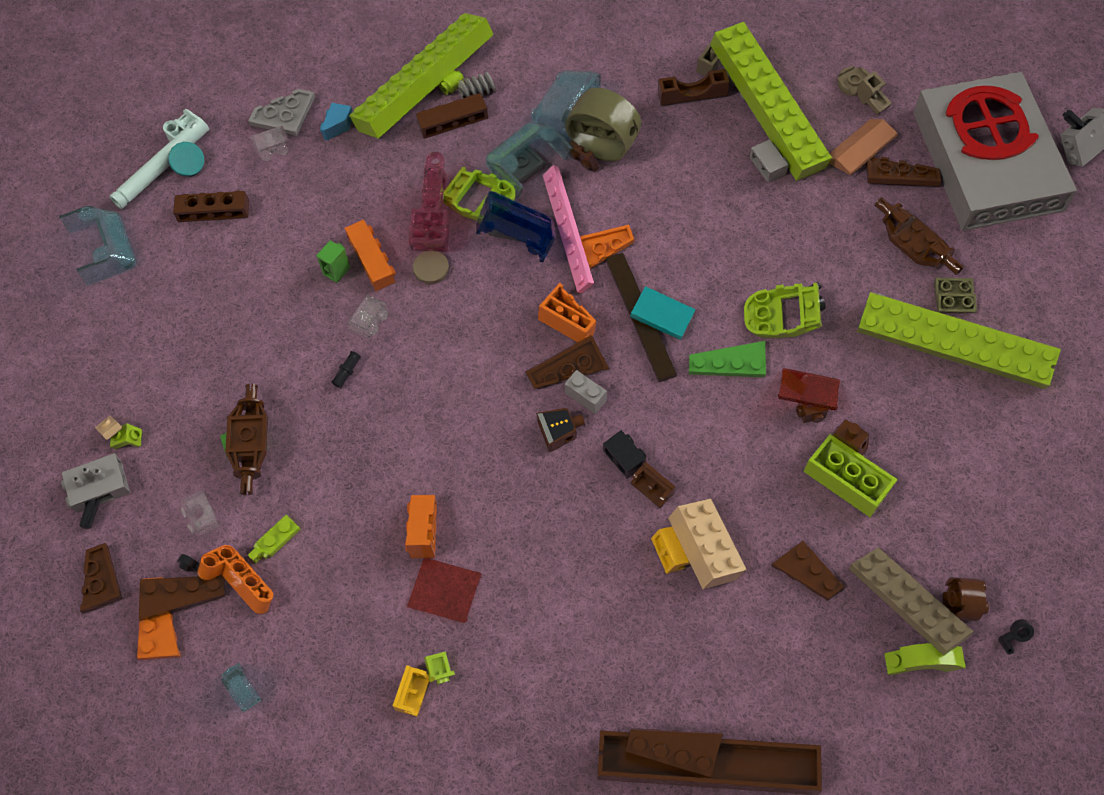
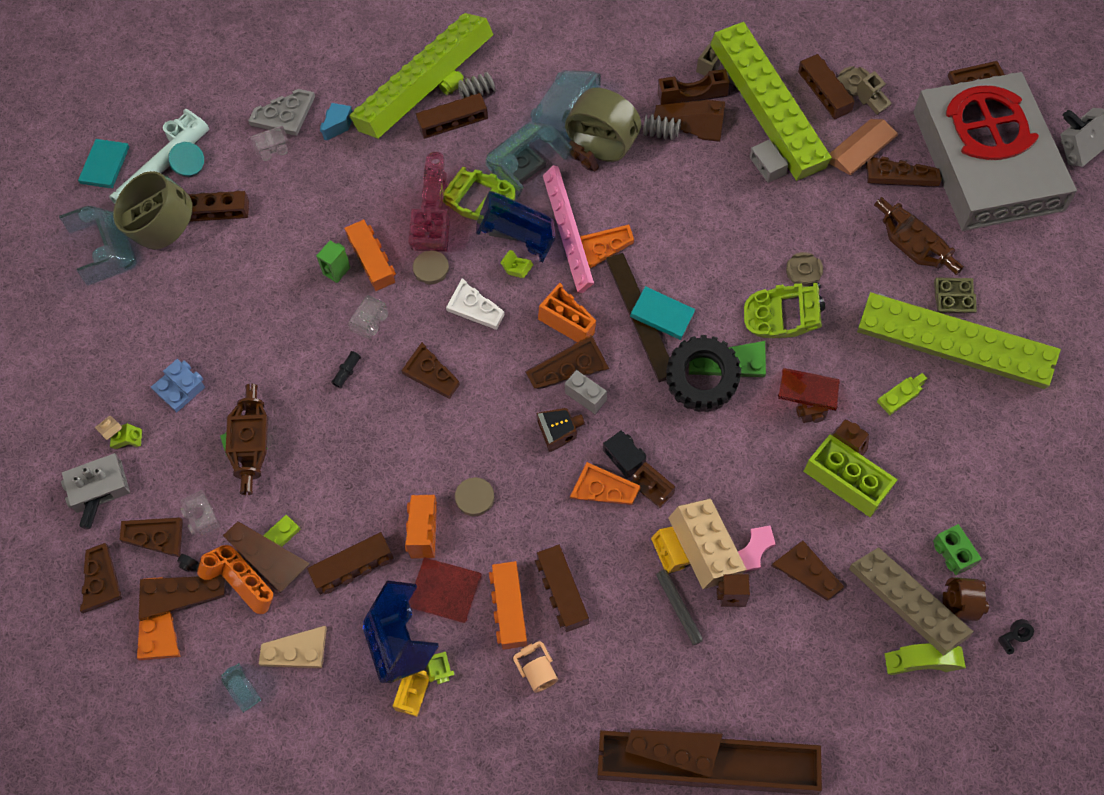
none -> teal tile [78,139,130,189]
none -> olive cylinder [113,171,192,250]
none -> reddish brown wing [119,517,183,557]
none -> medium blue plate [151,359,205,413]
none -> reddish brown wing [223,521,310,593]
none -> tan wing [259,626,327,668]
none -> reddish brown brick [307,532,394,595]
none -> clear blue windscreen [363,580,439,683]
none -> reddish brown wing [401,342,460,399]
none -> white wing [446,279,504,330]
none -> dark tan tile [455,477,495,516]
none -> orange brick [489,561,528,650]
none -> lime bracket [501,250,533,278]
none -> light nougat piece [513,641,558,693]
none -> reddish brown brick [535,544,589,632]
none -> orange wing [570,462,641,505]
none -> light grey piece [643,114,681,141]
none -> reddish brown wedge [654,100,725,142]
none -> dark grey axle [656,570,703,645]
none -> black tyre [666,335,741,412]
none -> reddish brown brick [717,574,750,607]
none -> bright pink tile [738,525,775,572]
none -> dark tan tile [786,252,823,286]
none -> reddish brown brick [798,54,855,120]
none -> lime hinge [877,373,928,415]
none -> bright green brick [933,524,982,575]
none -> reddish brown wing [948,61,1005,85]

